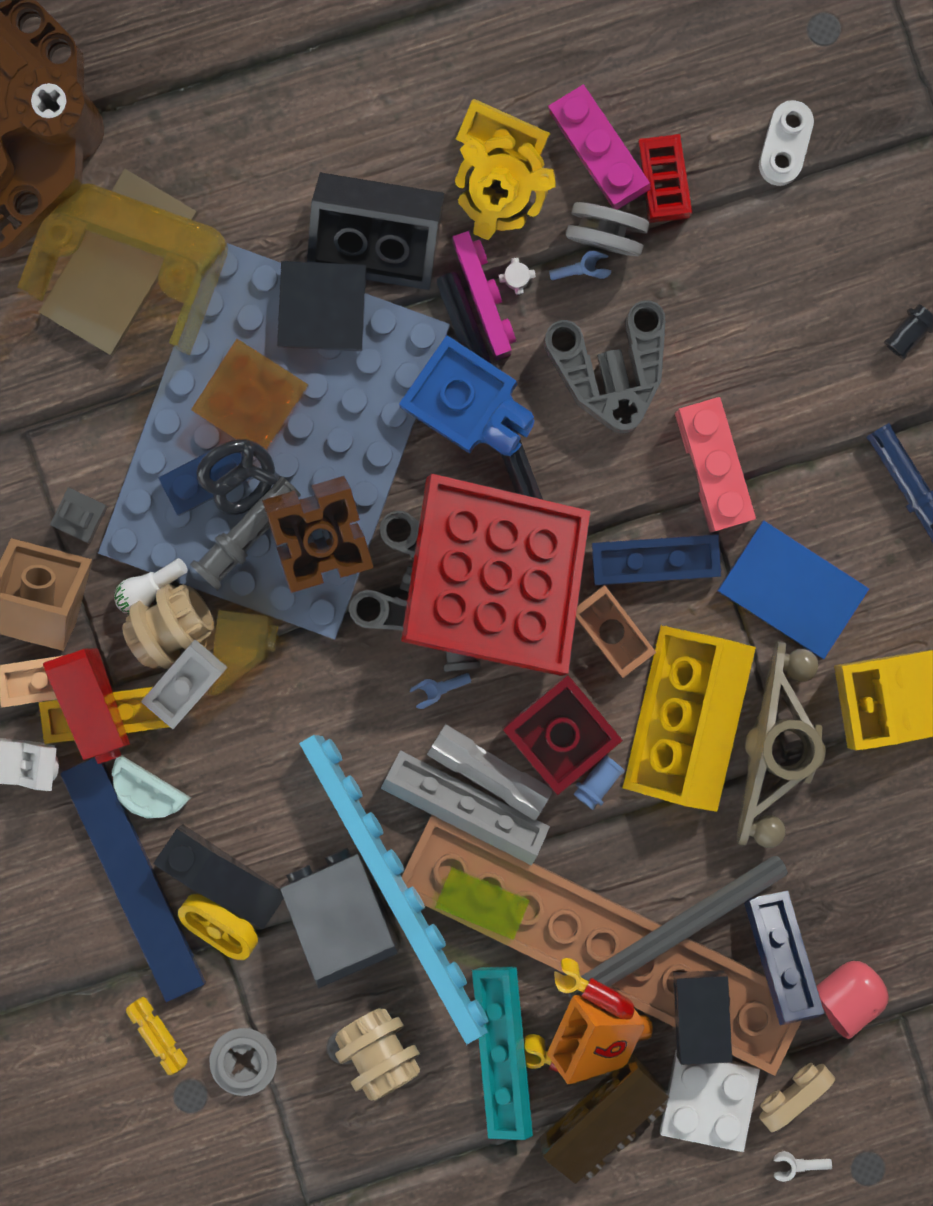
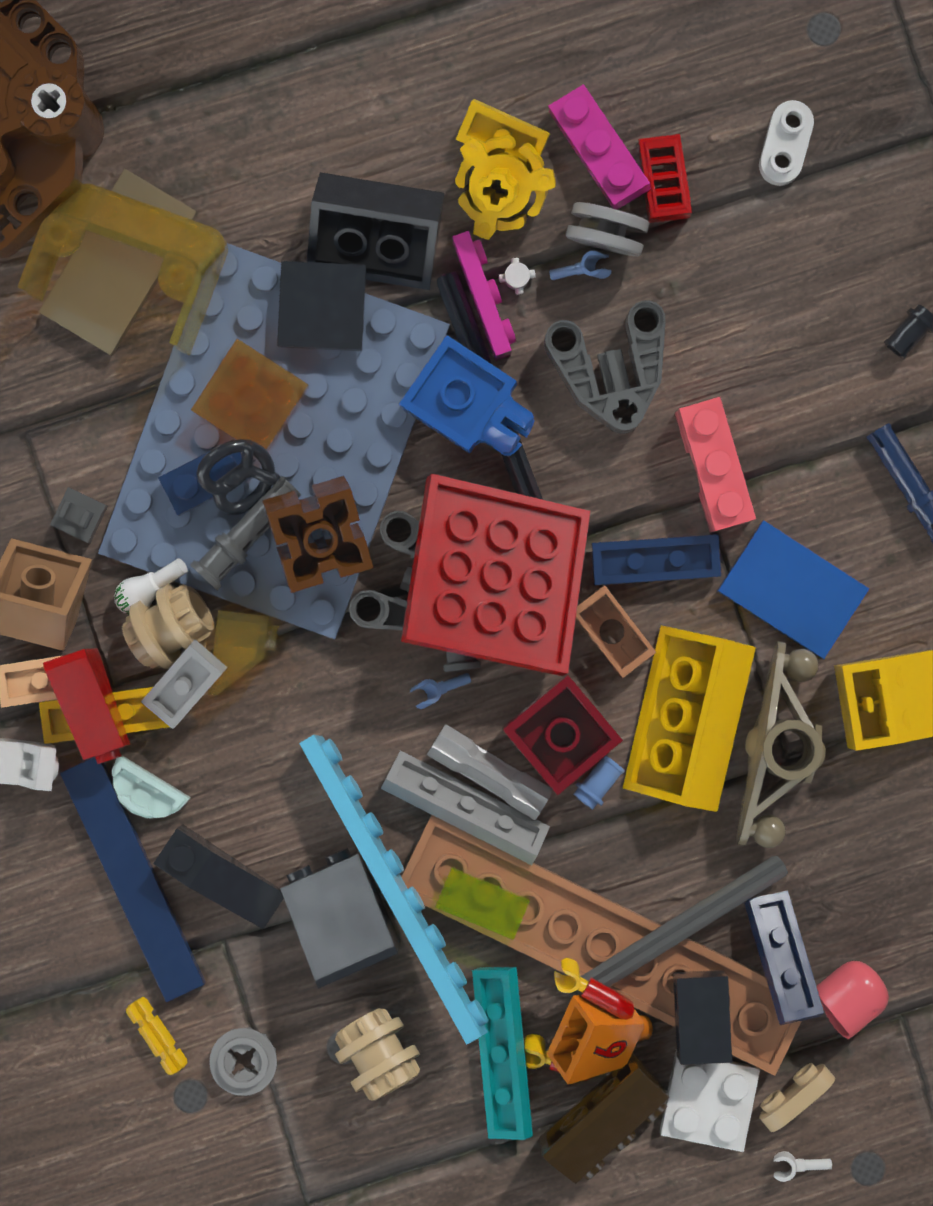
yellow plate [178,894,258,960] -> none

